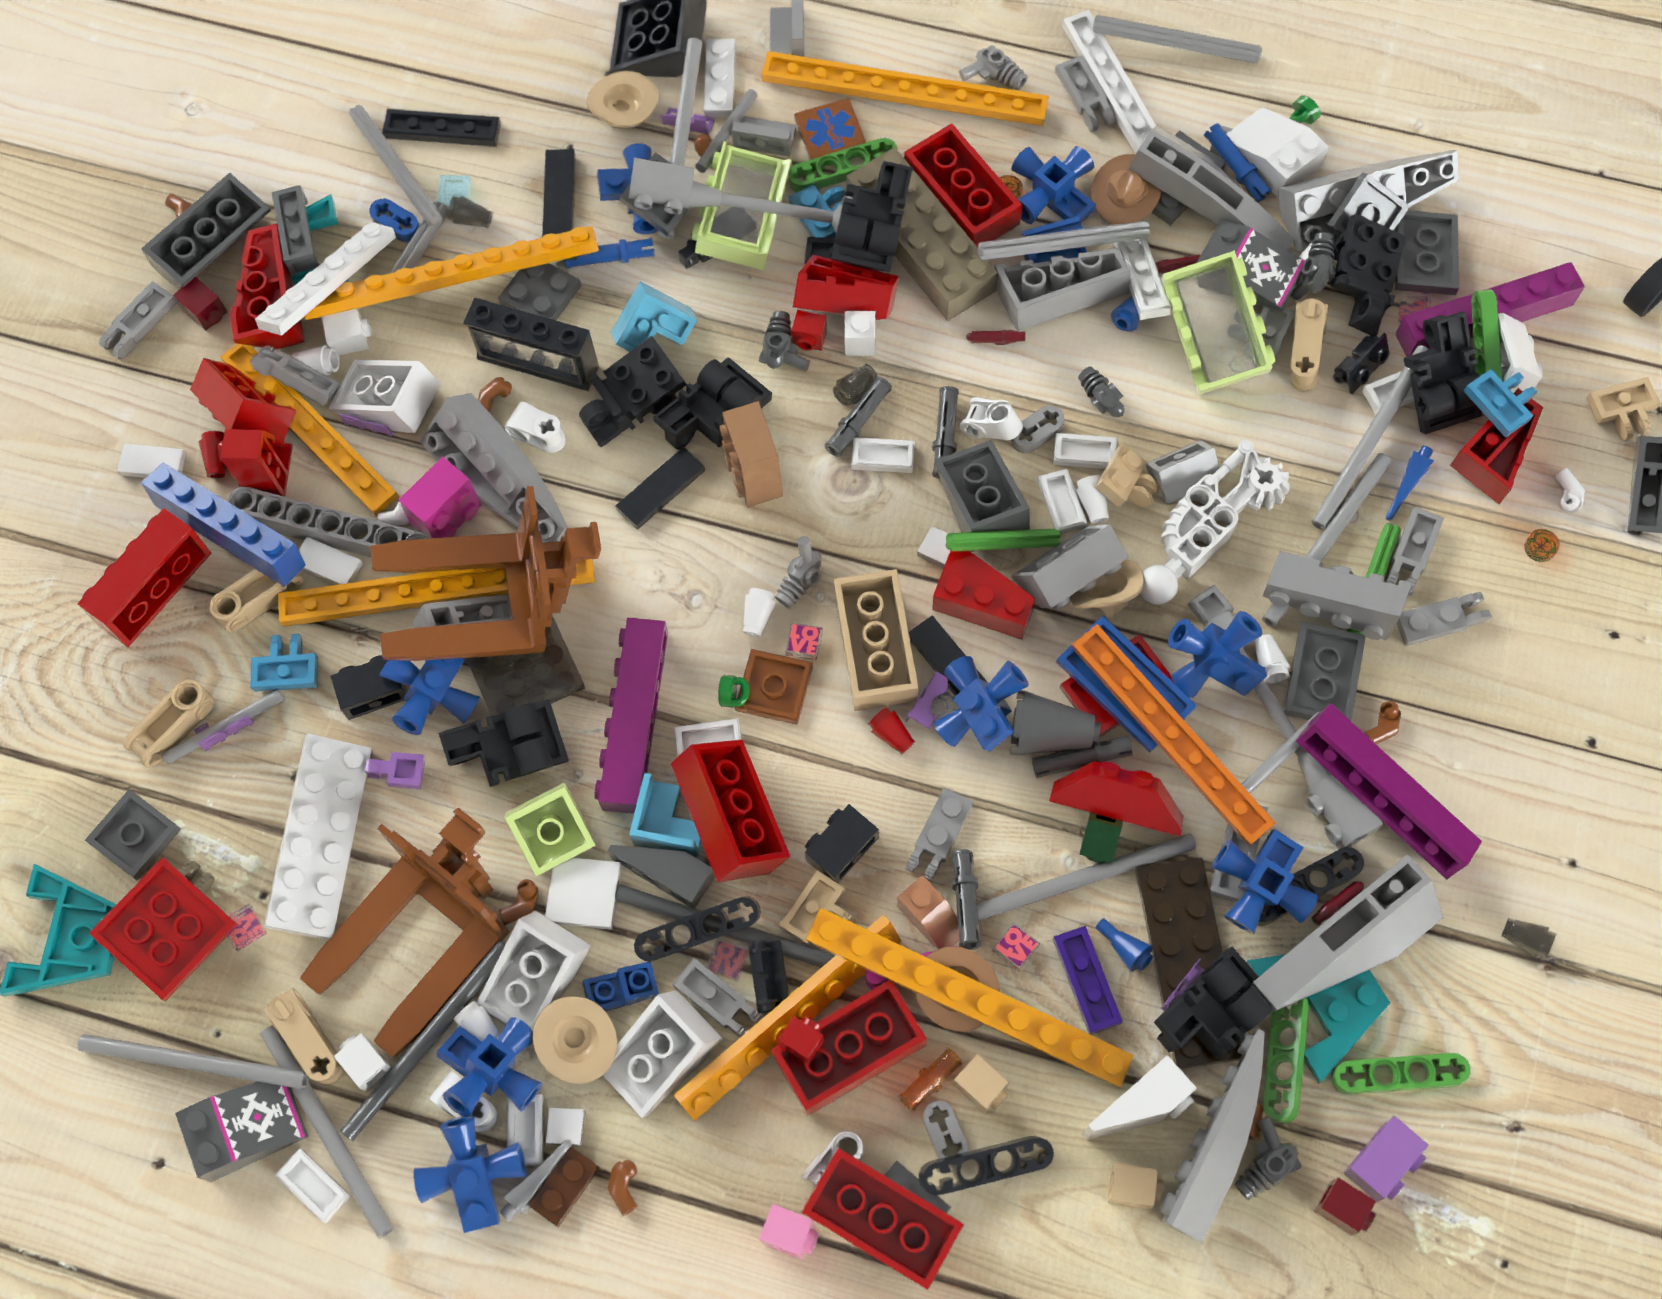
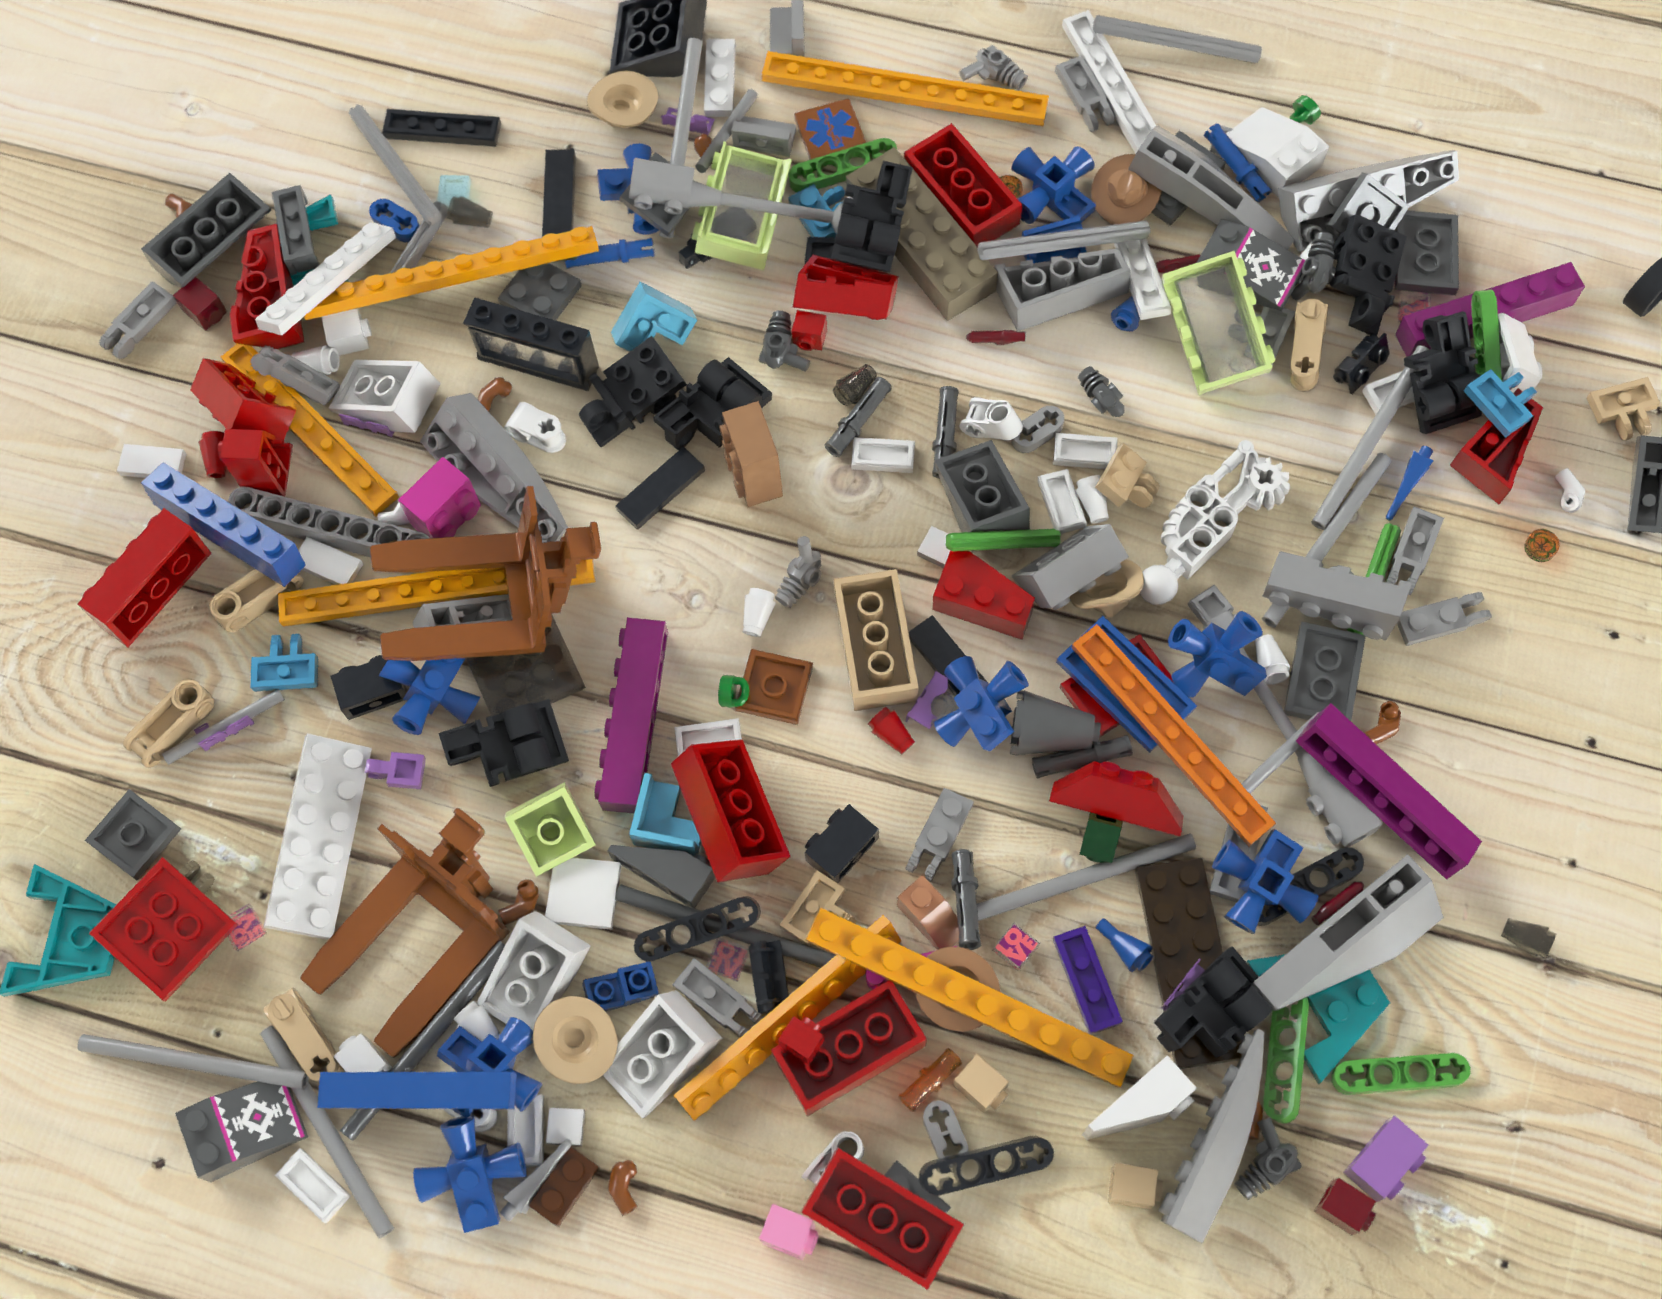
tile [785,622,823,660] -> none
white brick [845,311,876,356] -> none
light grey panel [1146,440,1222,504] -> none
none -> blue tile [317,1072,517,1109]

